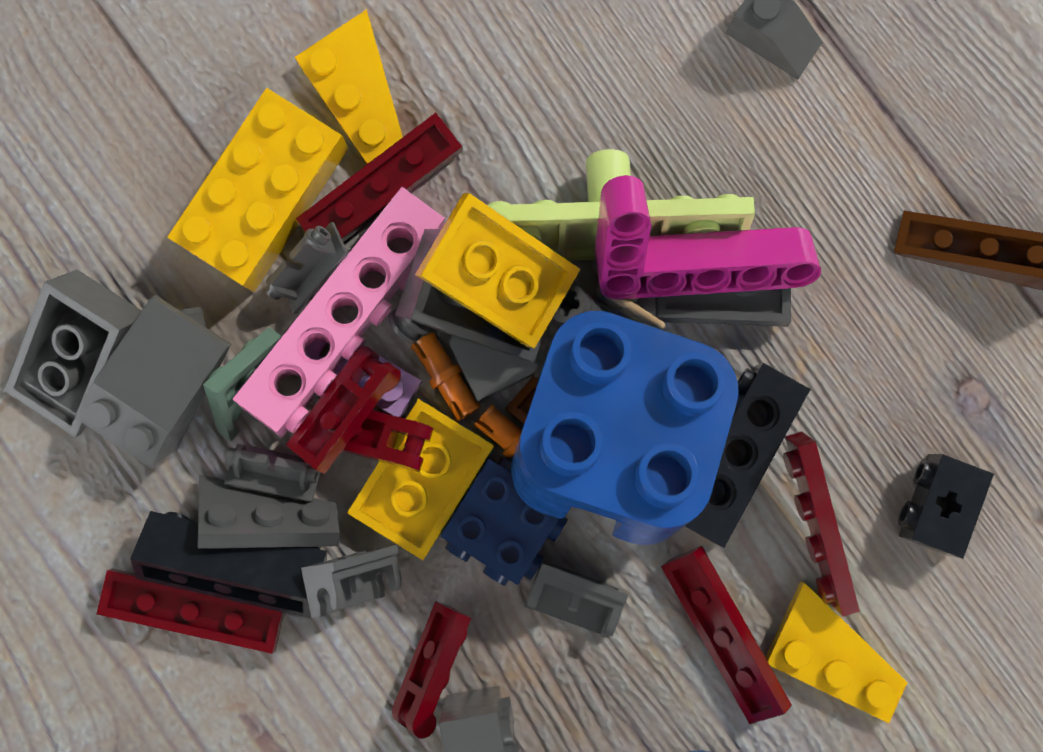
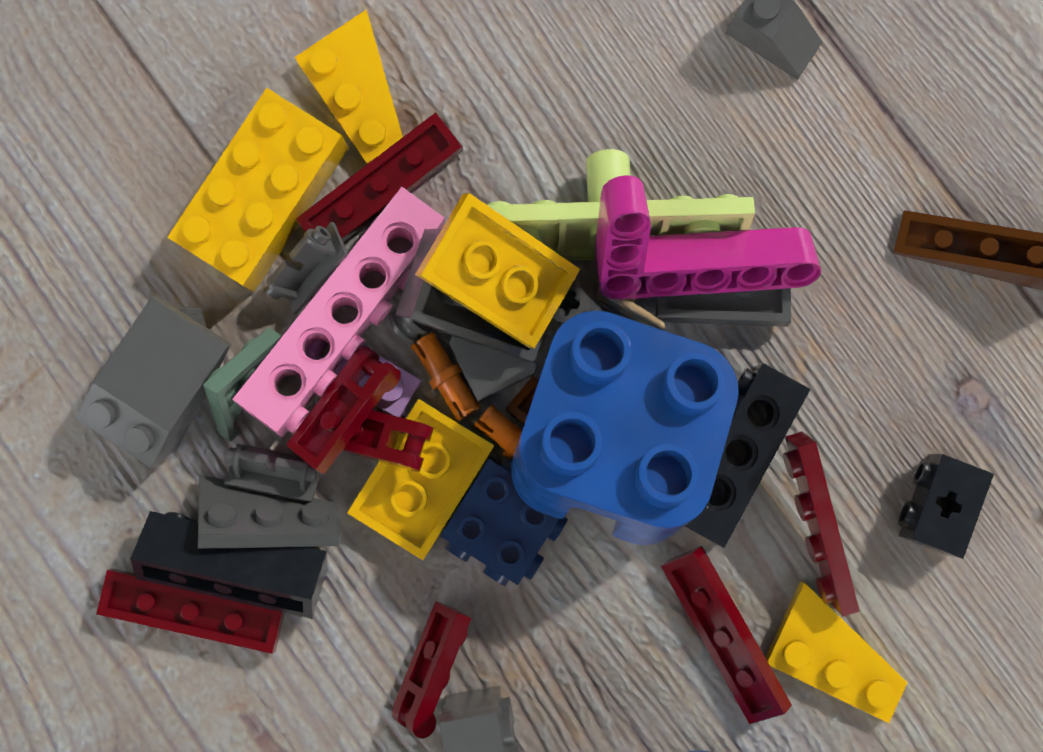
dark grey slope [4,269,142,437] -> none
dark grey hinge [301,544,402,618] -> none
dark grey hinge [525,560,628,638] -> none

